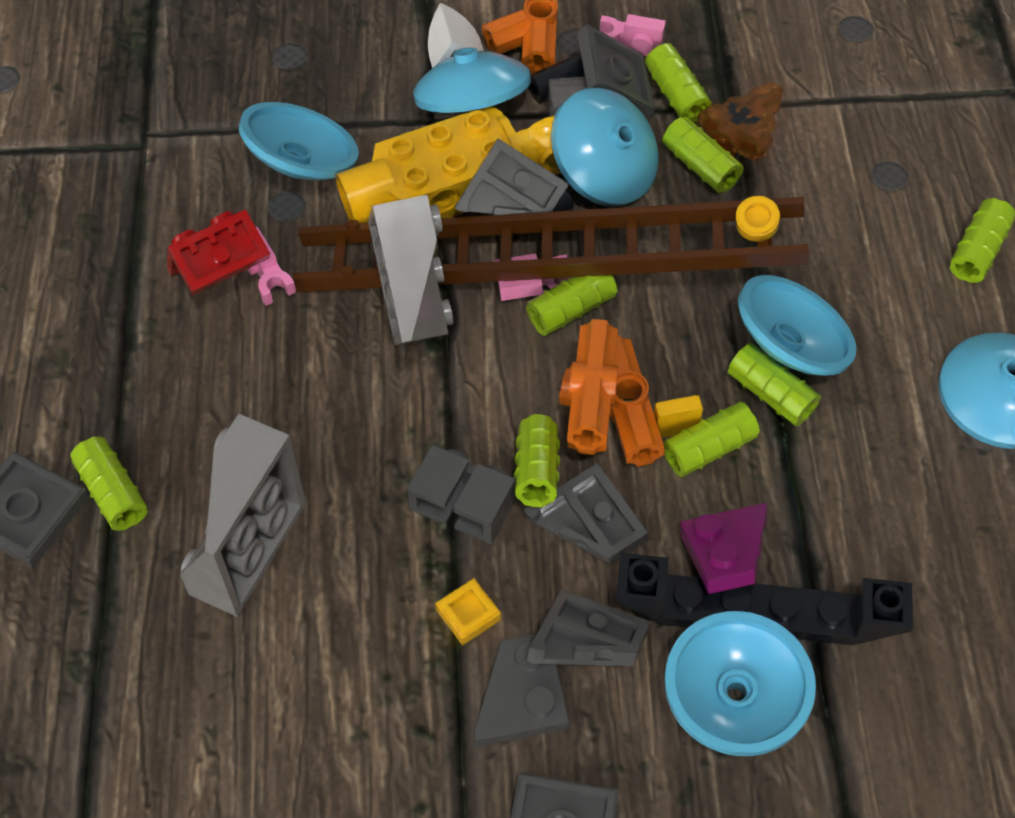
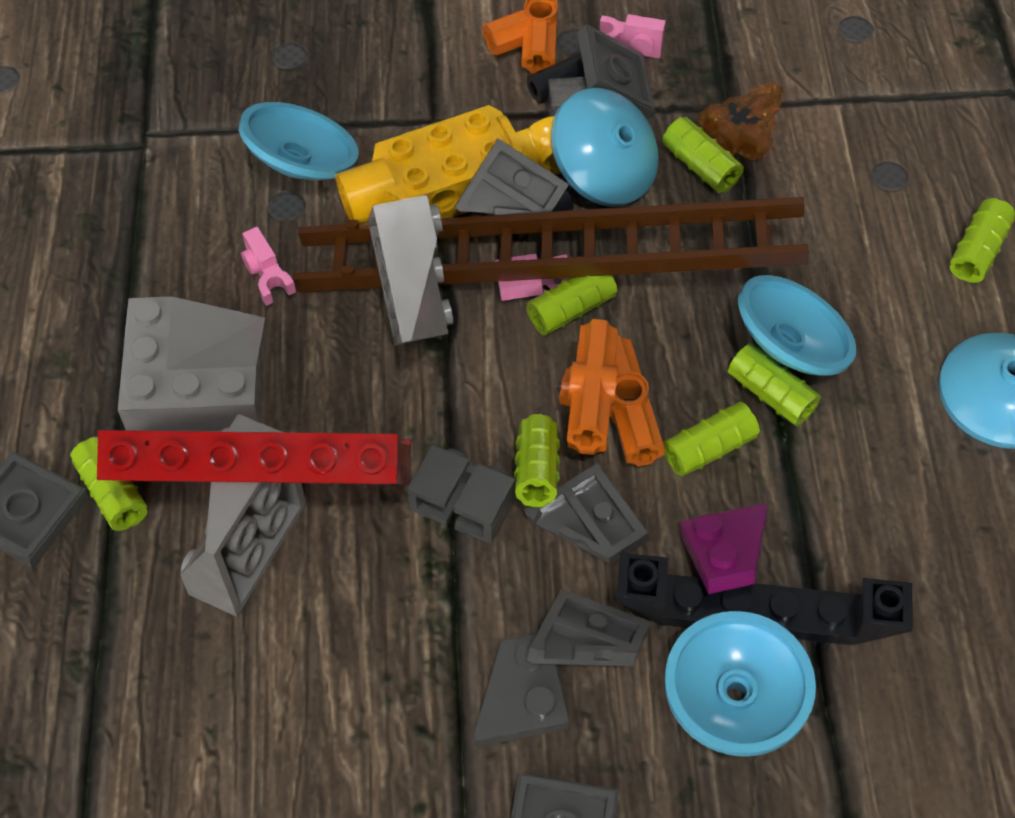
red bracket [167,209,271,296] -> none
medium azure dish [413,47,531,113] -> none
white brick [427,3,484,68] -> none
yellow tile [435,578,502,646] -> none
lime axle [644,43,712,122] -> none
yellow tile [654,395,703,438] -> none
yellow tile [736,196,780,242] -> none
none -> red window [97,430,411,485]
none -> light grey slope [118,296,267,432]

